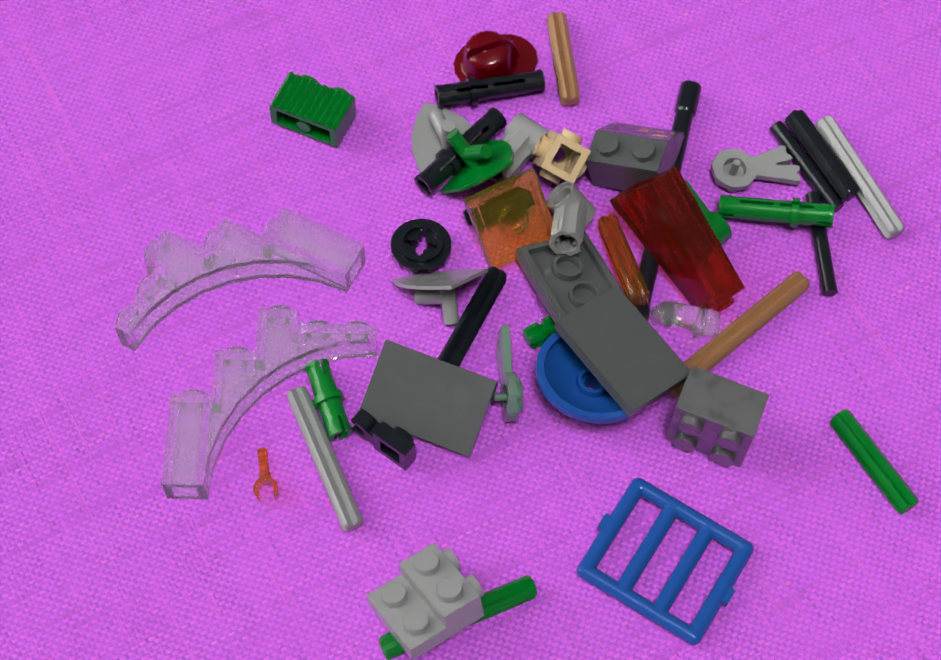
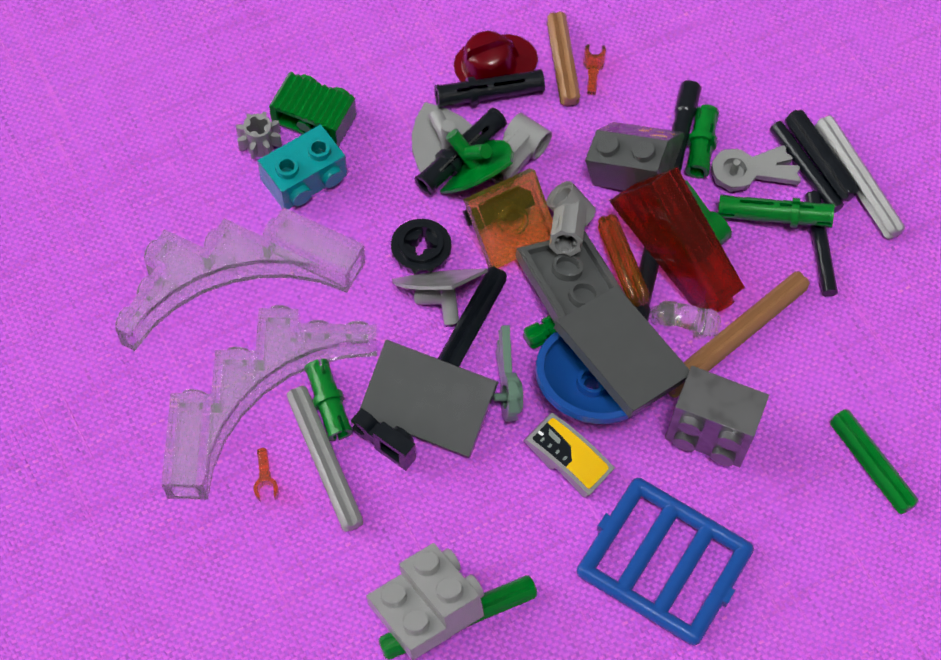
tan brick [533,128,591,185] -> none
none -> gear [236,112,282,159]
none -> teal brick [257,124,347,211]
none -> slope [523,413,615,497]
none -> clear orange hand [583,44,606,95]
none -> green pin [685,105,719,179]

